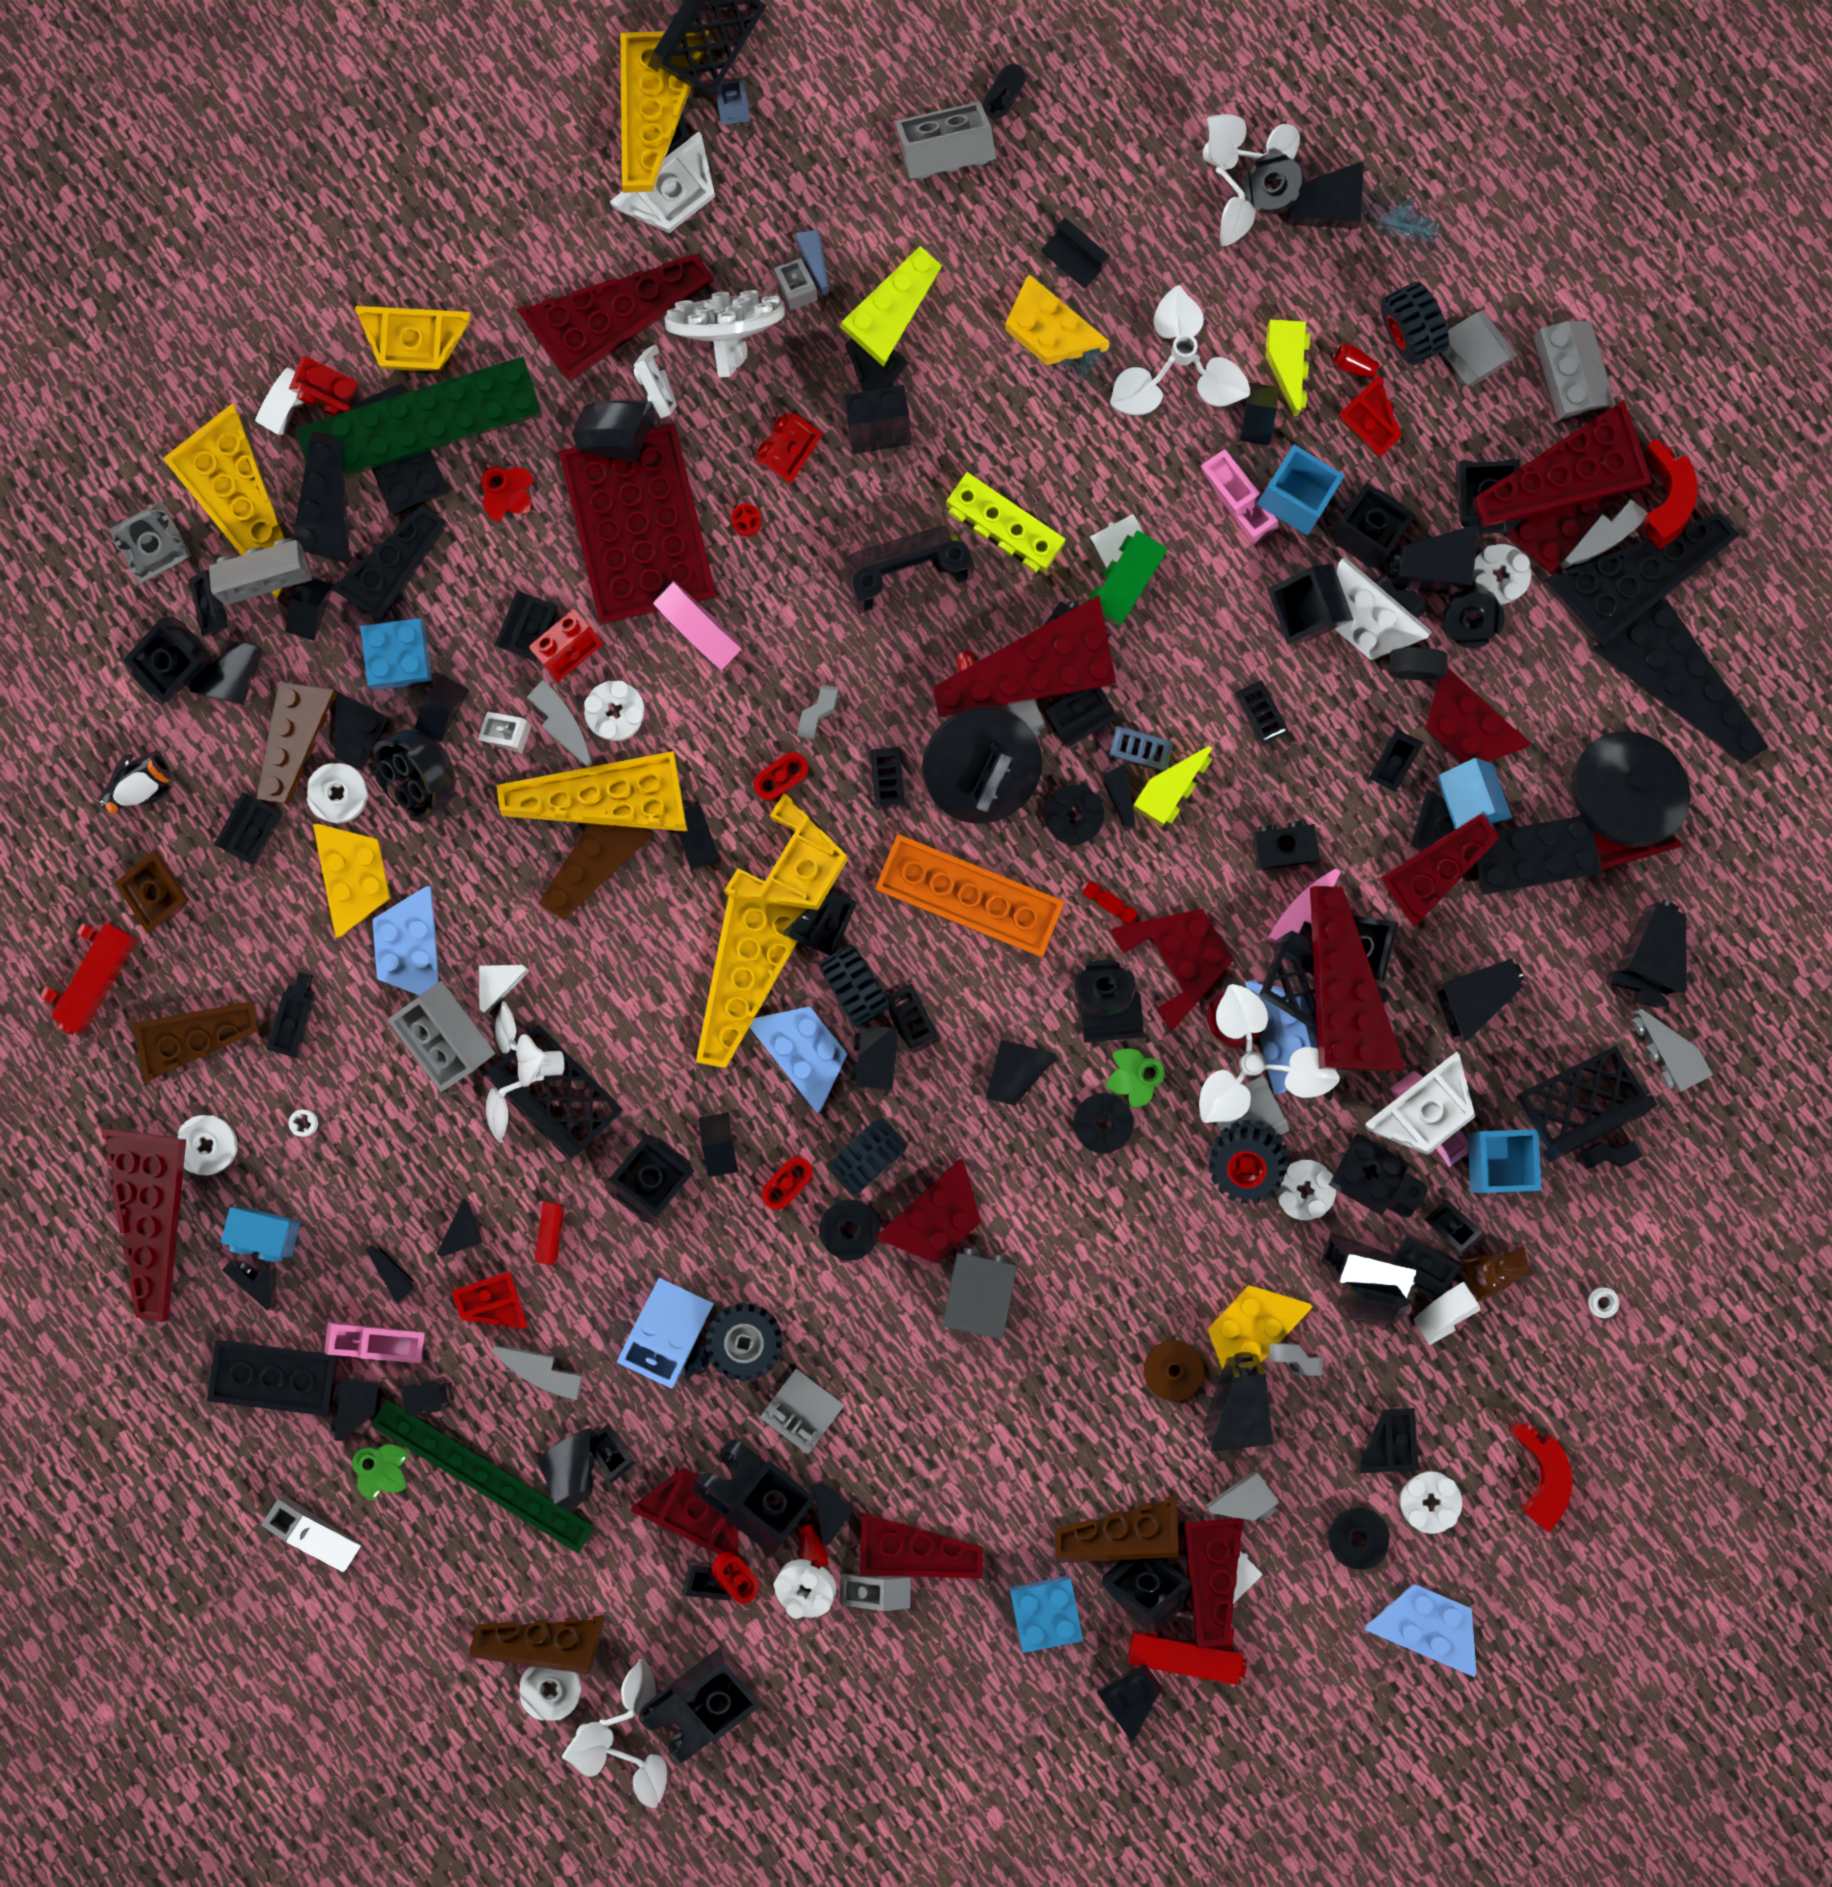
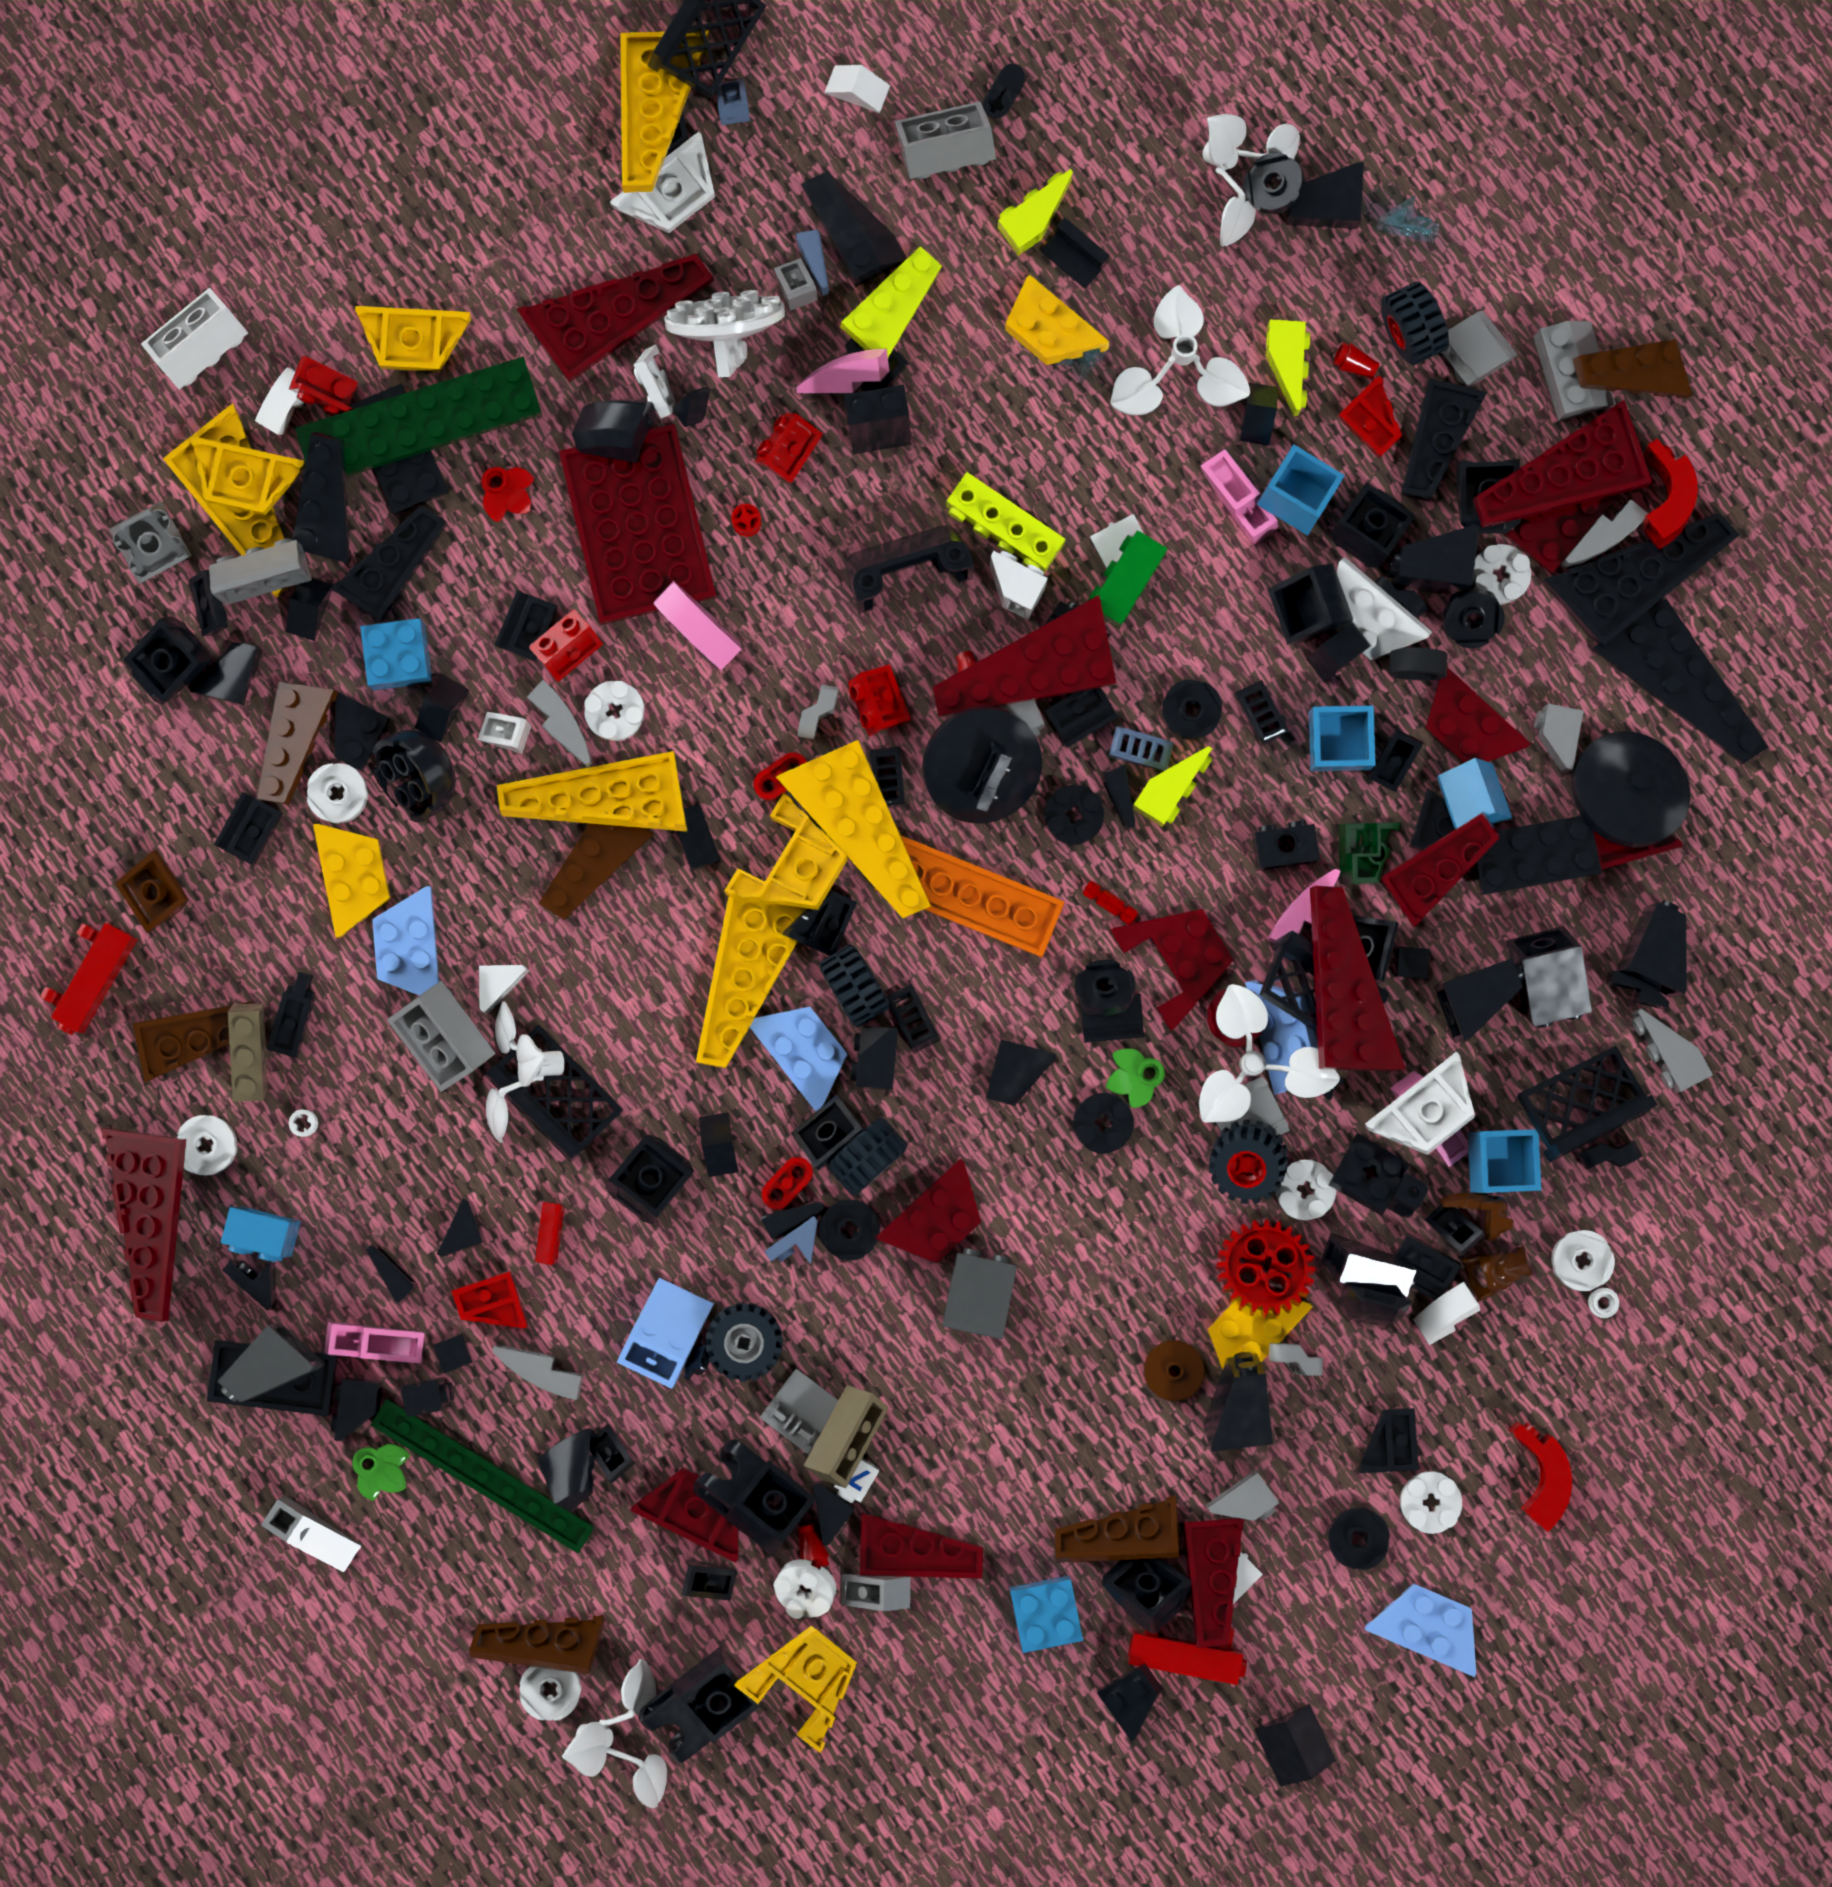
animal [99,750,171,815] -> none
red plate [711,1552,759,1604] -> none
none -> white slope [141,288,248,390]
none -> yellow wing [191,436,306,515]
none -> dark grey slope [218,1322,325,1402]
none -> dark tan brick [228,1004,268,1101]
none -> black tile [433,1333,473,1373]
none -> black slope [673,387,710,427]
none -> yellow wing [734,1626,857,1753]
none -> black slope [760,1202,825,1238]
none -> sand blue slope [764,1216,818,1263]
none -> yellow wing [775,740,931,918]
none -> black slope [791,1095,866,1171]
none -> bright pink slope [796,348,889,393]
none -> black wedge [801,171,907,288]
none -> dark tan brick [804,1385,889,1488]
none -> white slope [825,65,890,113]
none -> white brick [834,1458,880,1503]
none -> red bracket [848,664,911,737]
none -> white slope [989,551,1048,620]
none -> neon yellow slope [997,169,1073,256]
none -> black plate [1162,679,1222,740]
none -> red gear [1215,1219,1316,1318]
none -> black slope [1254,1703,1336,1786]
none -> black slope [1306,622,1372,683]
none -> dark azure piece [1308,705,1376,772]
none -> dark green slope [1339,822,1401,884]
none -> black tile [1396,946,1430,980]
none -> black wing [1400,378,1487,502]
none -> reddish brown hair [1439,1193,1514,1241]
none -> slope [1506,926,1592,1027]
none -> light grey slope [1534,704,1584,773]
none -> white plate [1551,1230,1615,1291]
none -> reddish brown wing [1573,339,1692,398]

